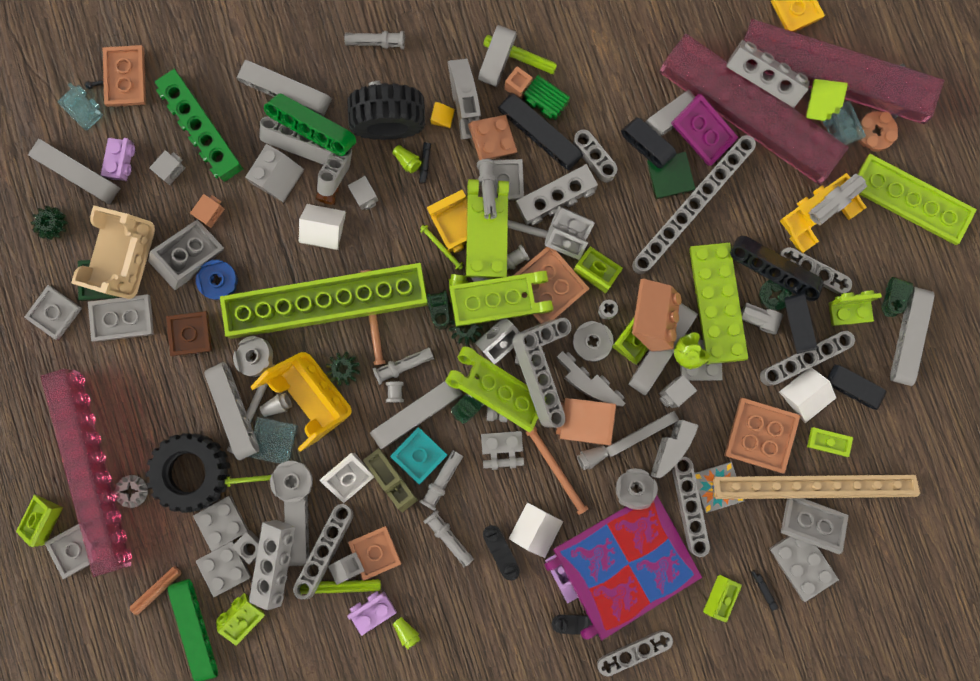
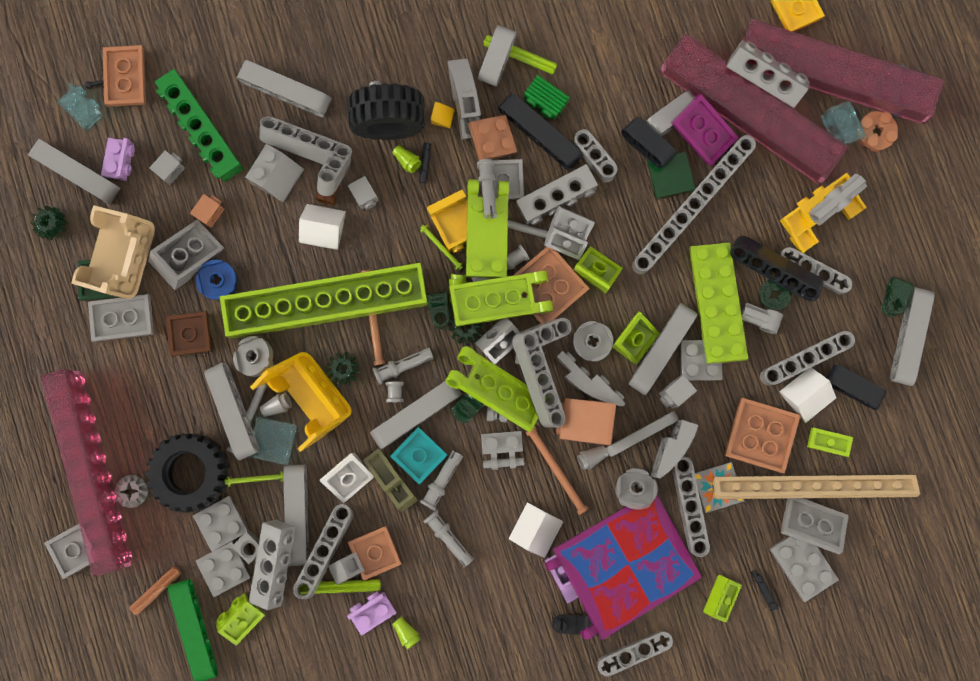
lime slope [16,495,63,547] -> none
light grey tile [24,285,82,341] -> none
green beam [264,93,356,156] -> none
light grey plate [270,461,313,503] -> none
light grey pin [345,31,405,49] -> none
black piece [483,525,520,581] -> none
nougat brick [505,66,533,99] -> none
light grey bush [598,300,618,320] -> none
nougat slope [632,279,682,352] -> none
lime cap [674,332,710,370] -> none
black beam [784,293,818,354] -> none
lime piece [806,79,848,121] -> none
lime bracket [829,290,882,326] -> none
lime plate [858,154,977,245] -> none

